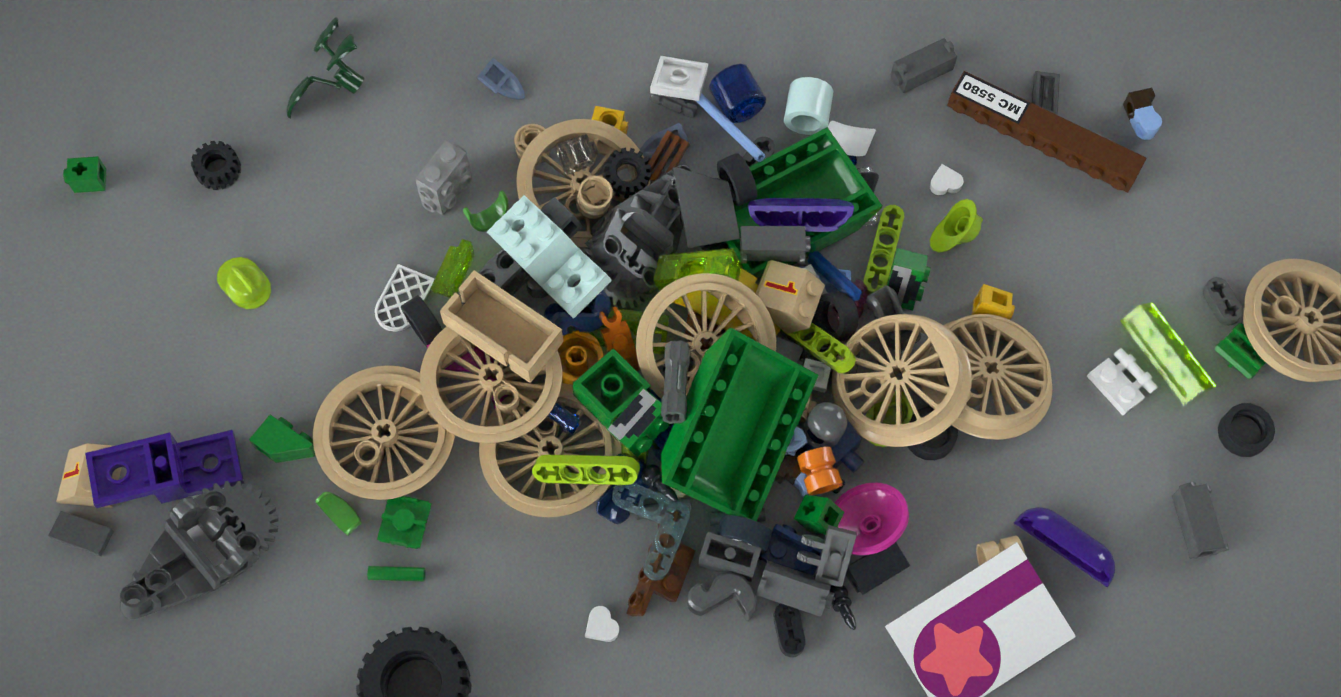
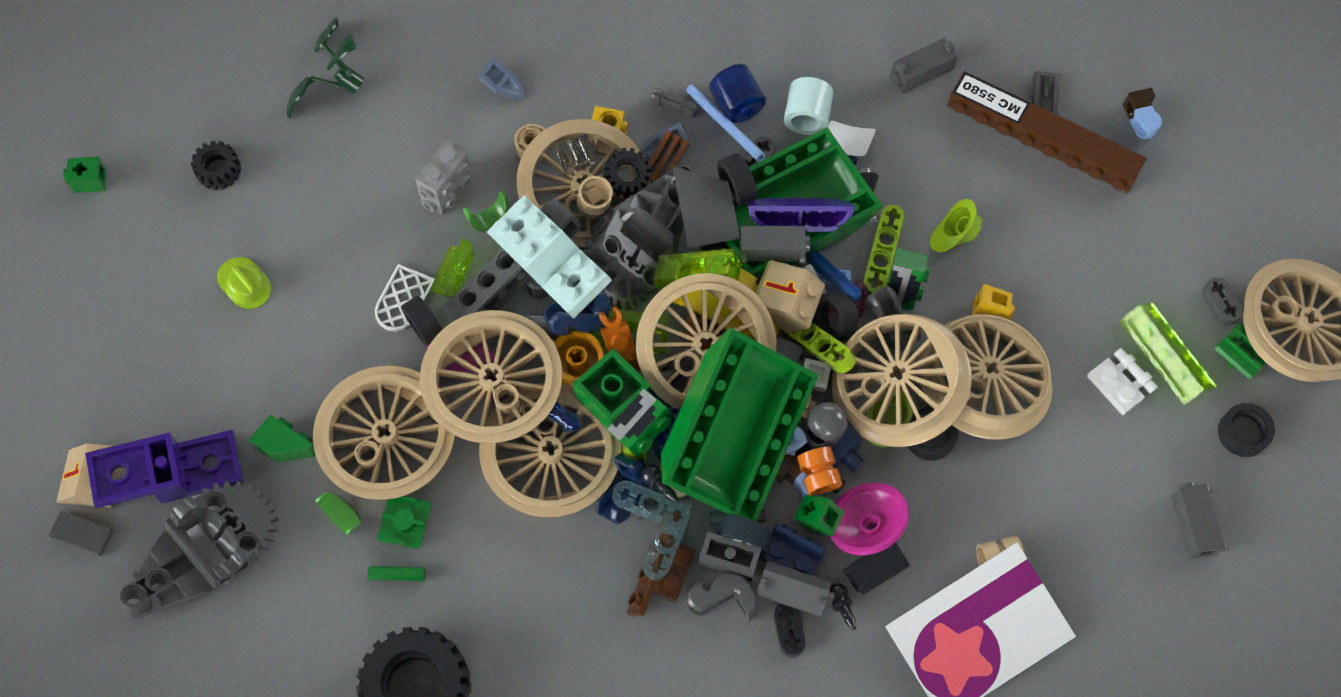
tan piece [440,270,563,383] -> none
lime beam [532,455,640,485] -> none
white tile [585,606,619,642] -> none
white tile [650,56,708,101] -> none
dark grey axle [661,340,690,424] -> none
dark grey hinge [797,525,857,587] -> none
white tile [930,164,964,195] -> none
dark purple brick [1014,507,1115,588] -> none

